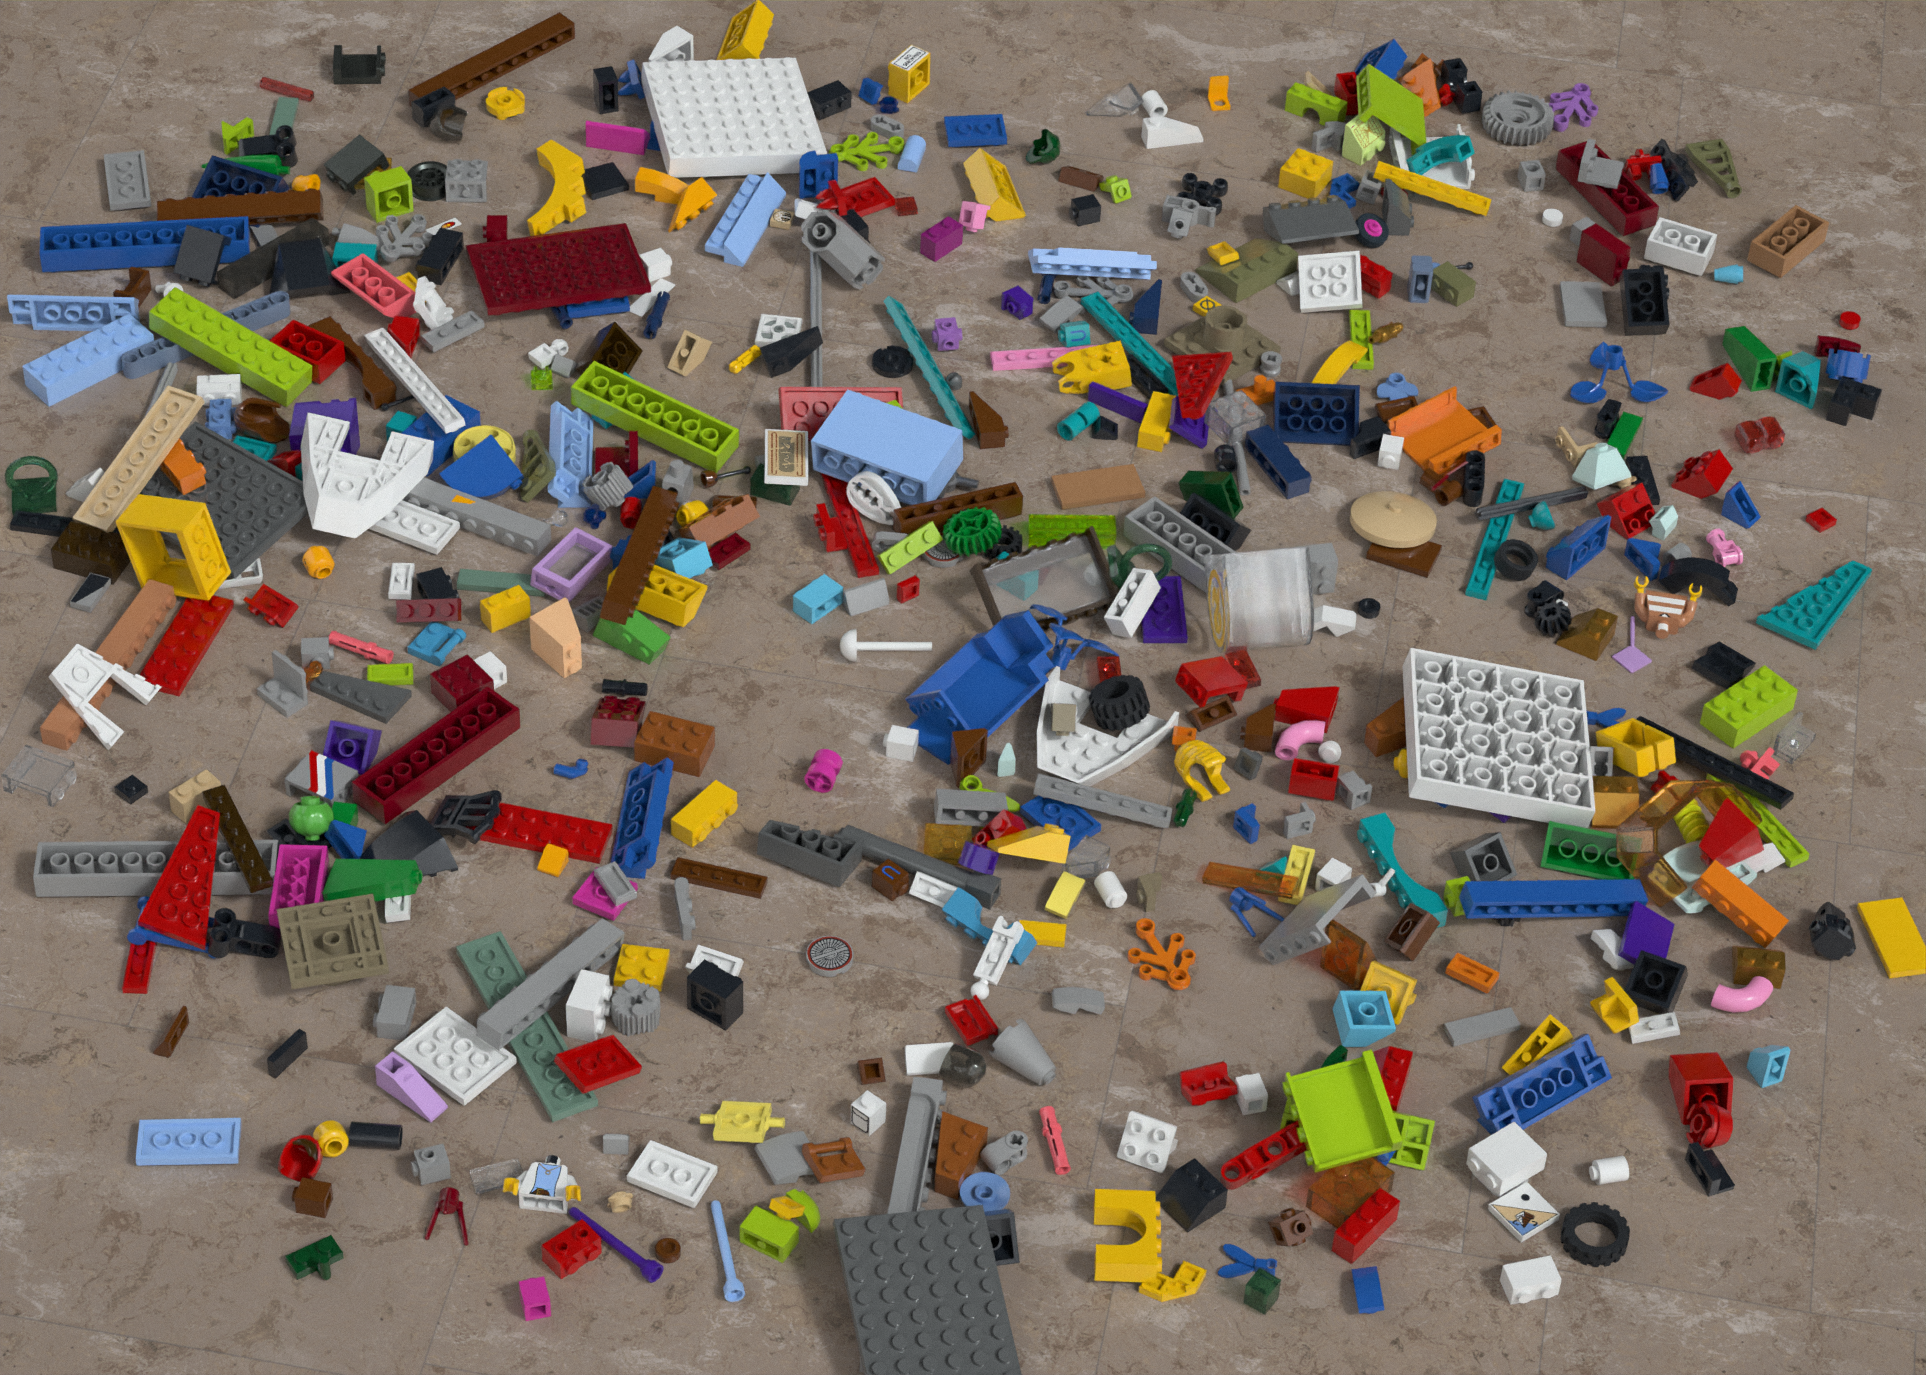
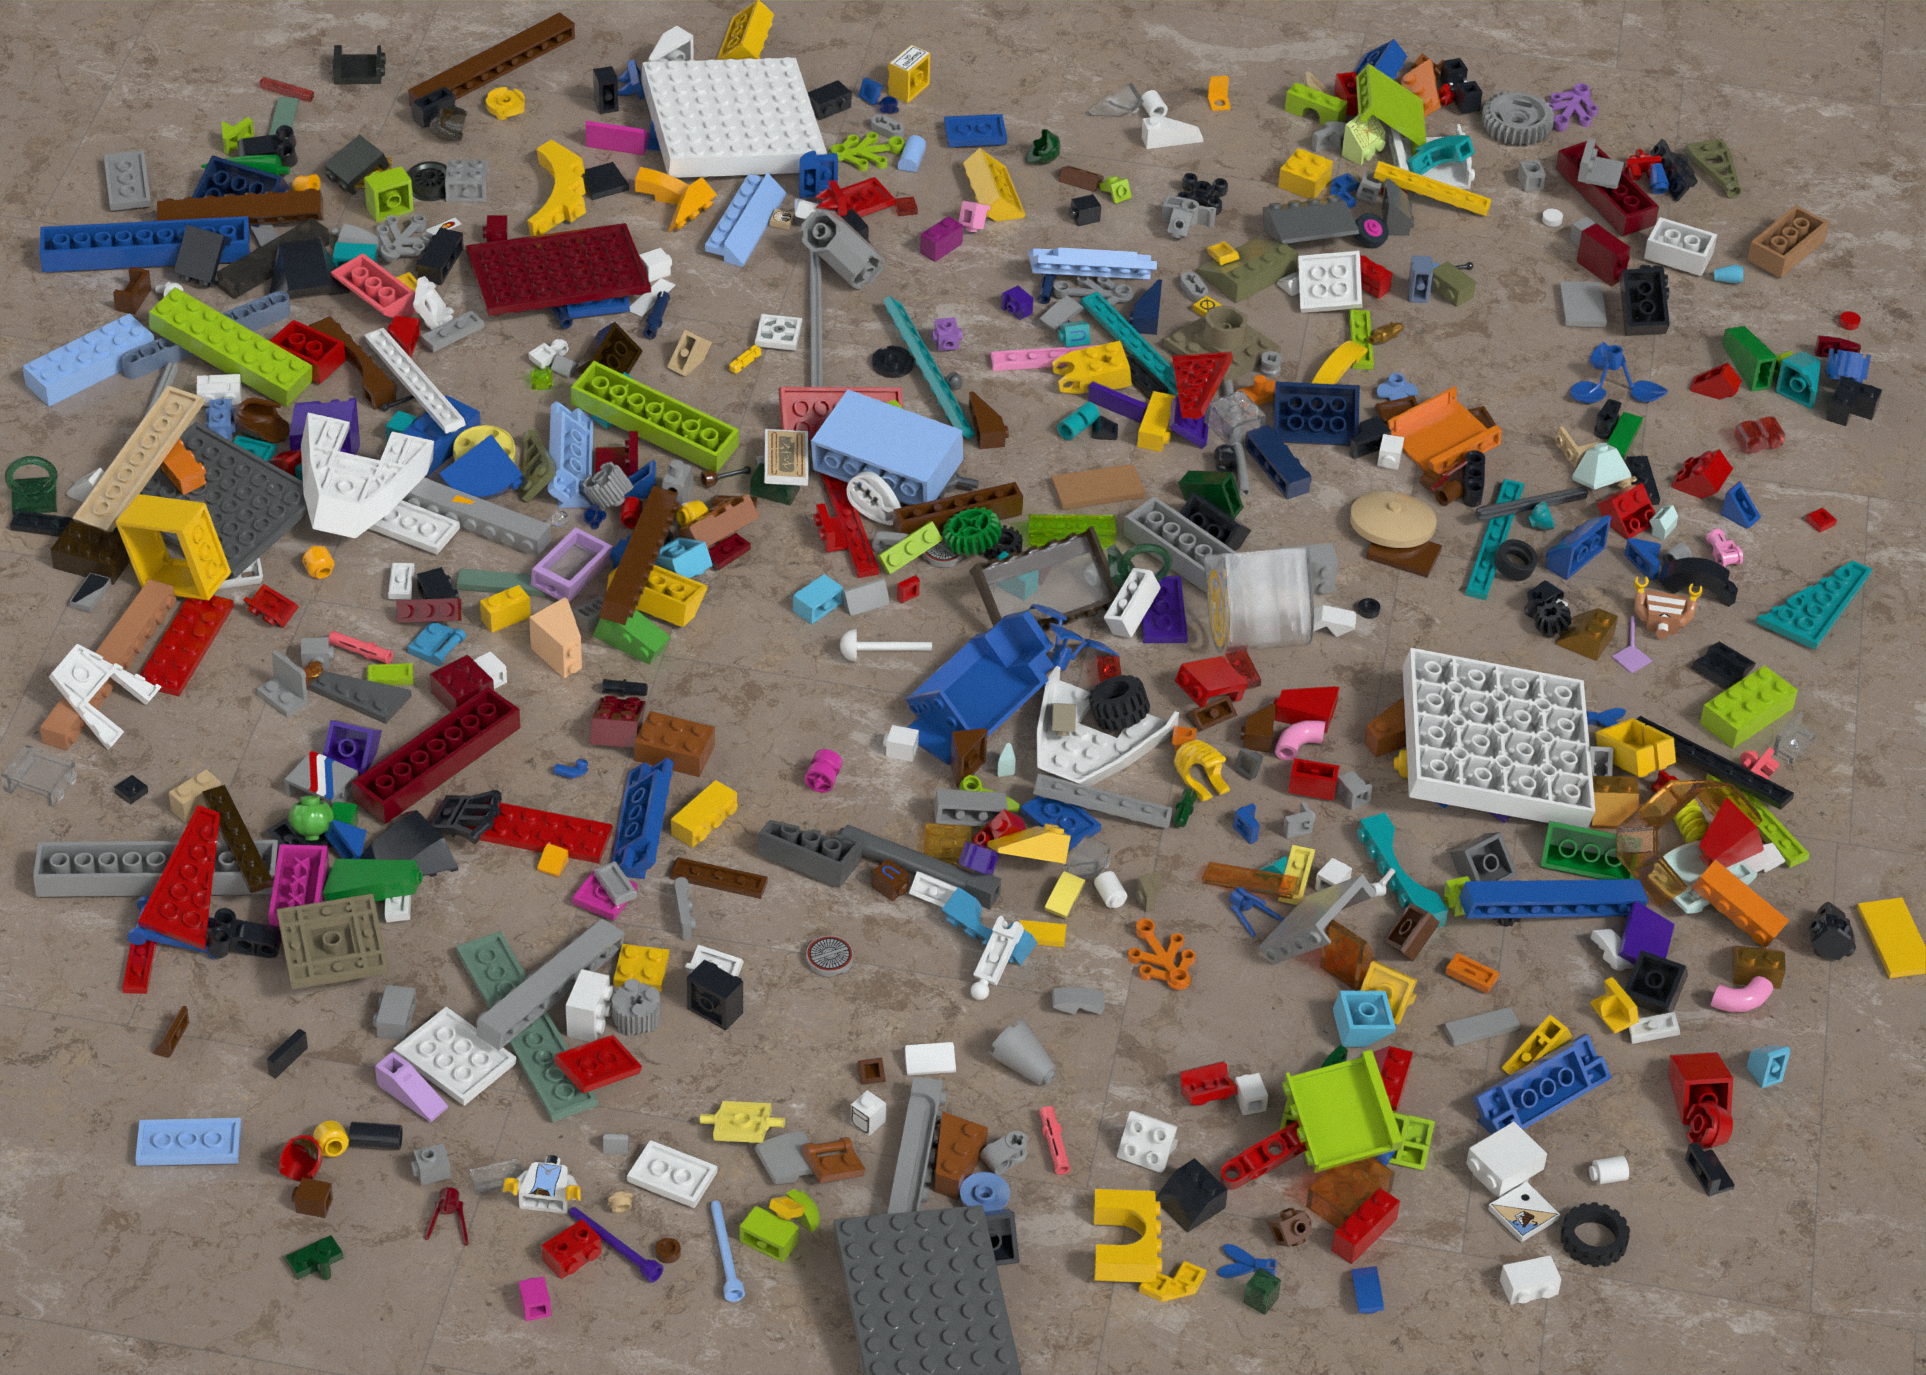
light blue slope [7,295,140,331] -> none
black slope [759,326,823,378] -> none
clear smoke piece [939,1043,986,1088] -> none
red plate [945,995,999,1046] -> none
white plate [1318,741,1341,763] -> none

